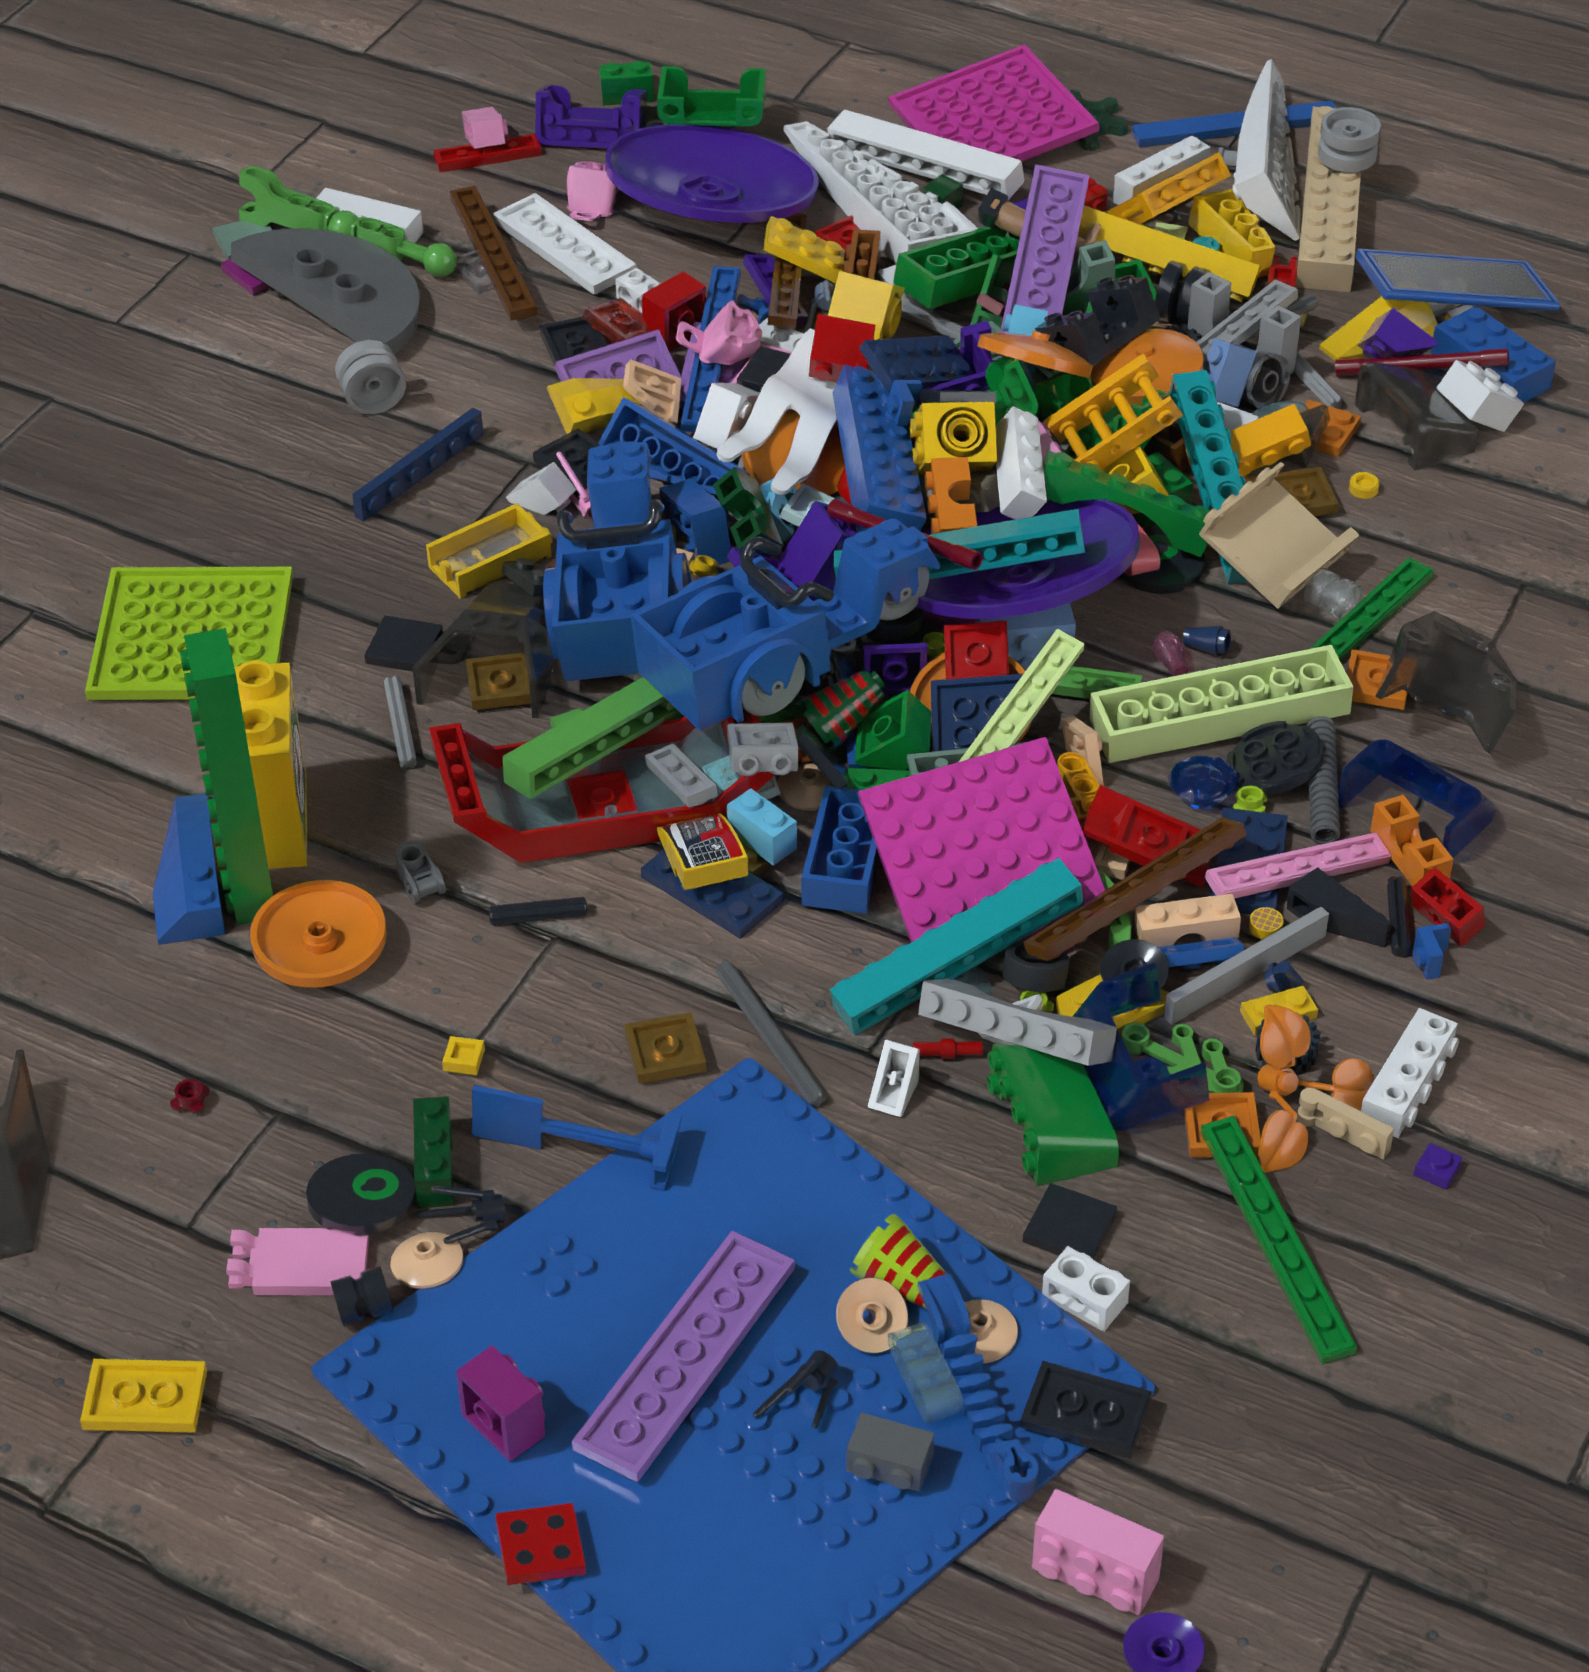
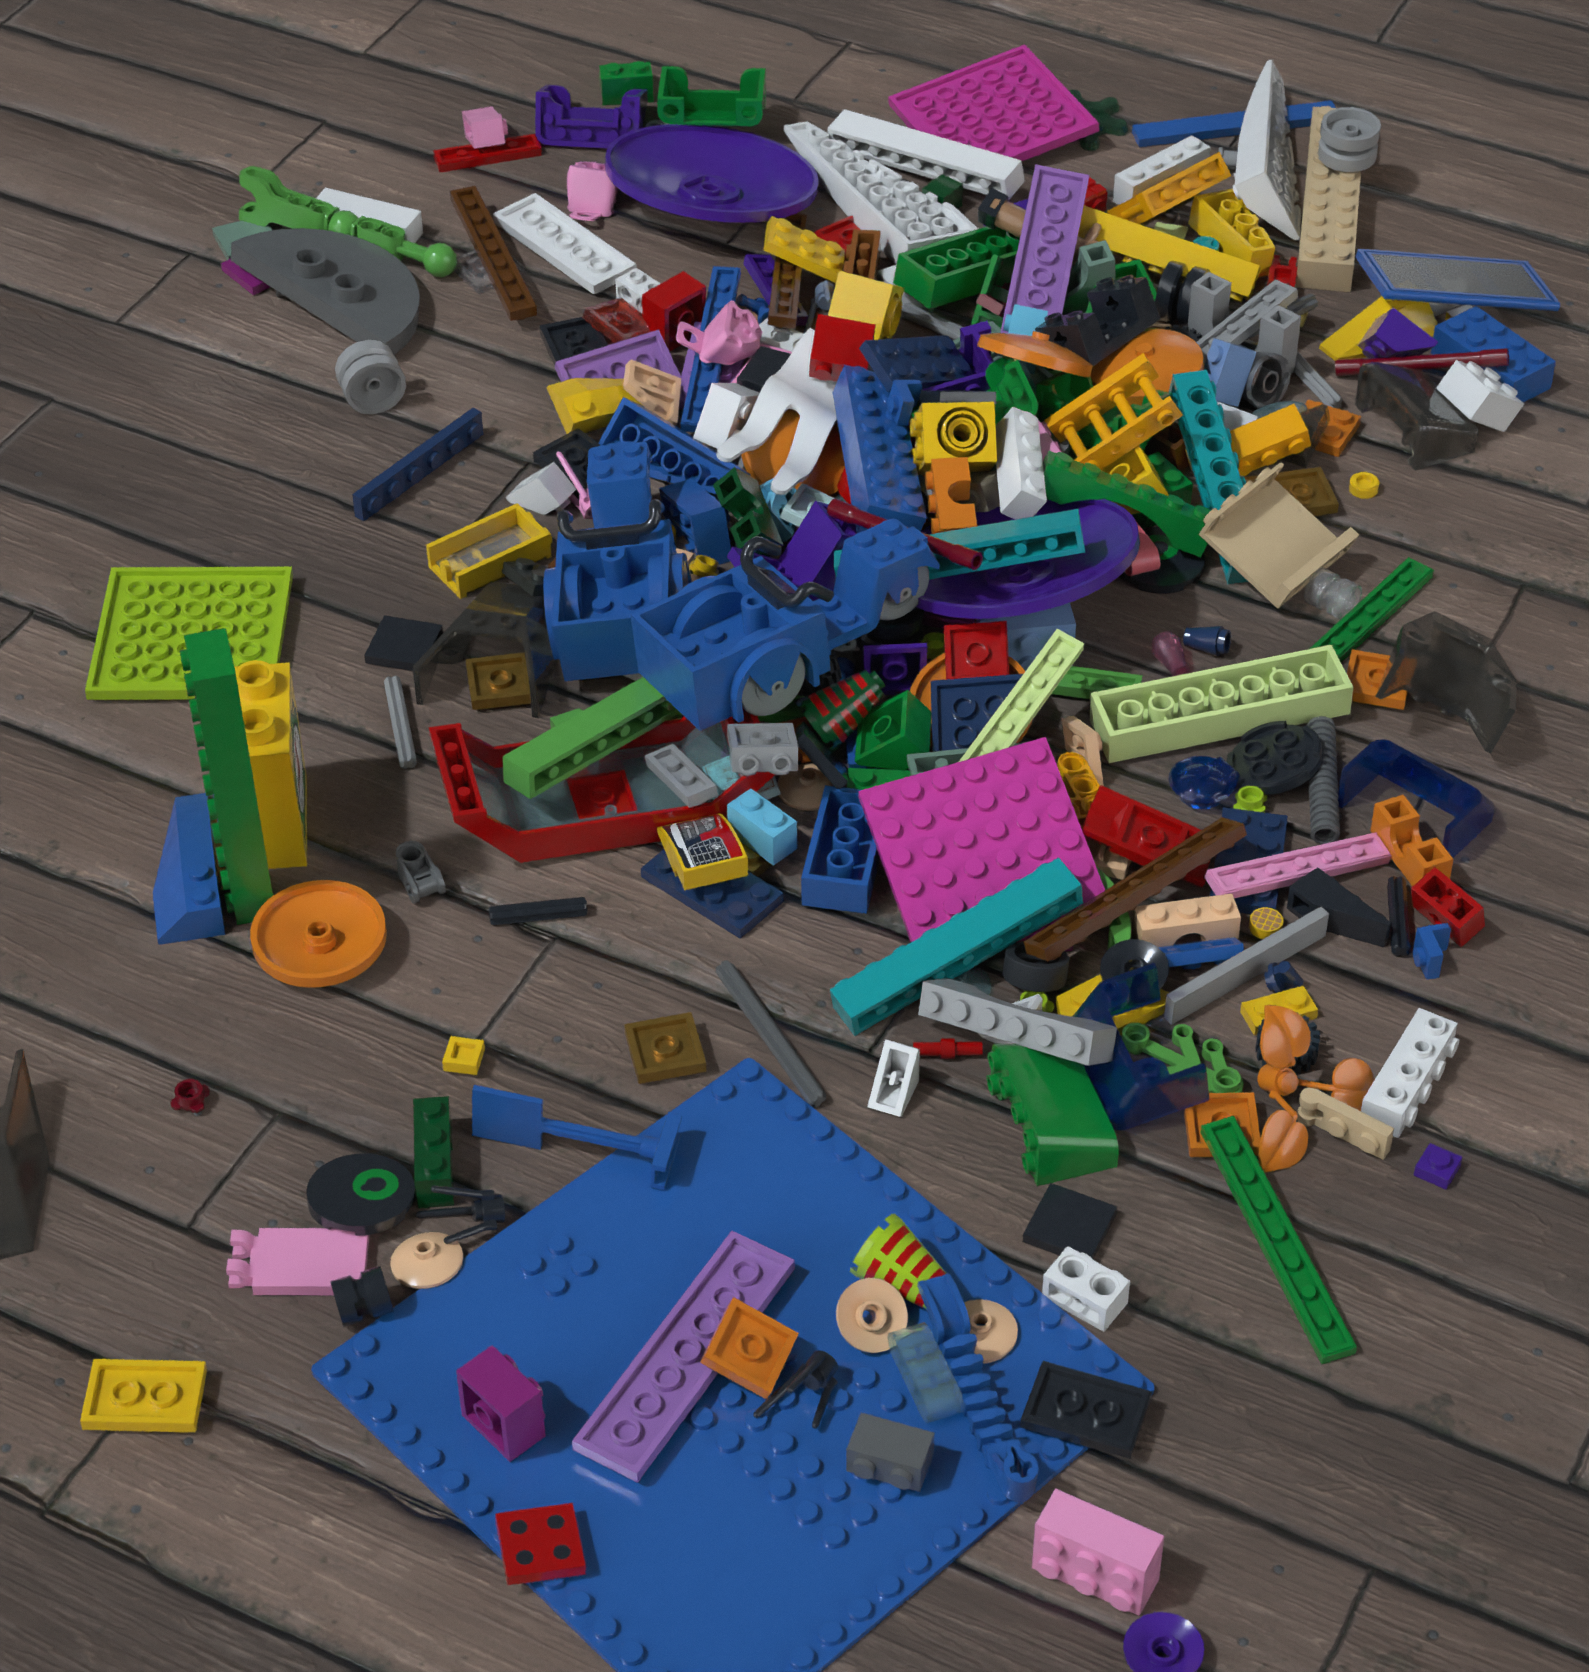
none -> orange plate [700,1297,799,1399]

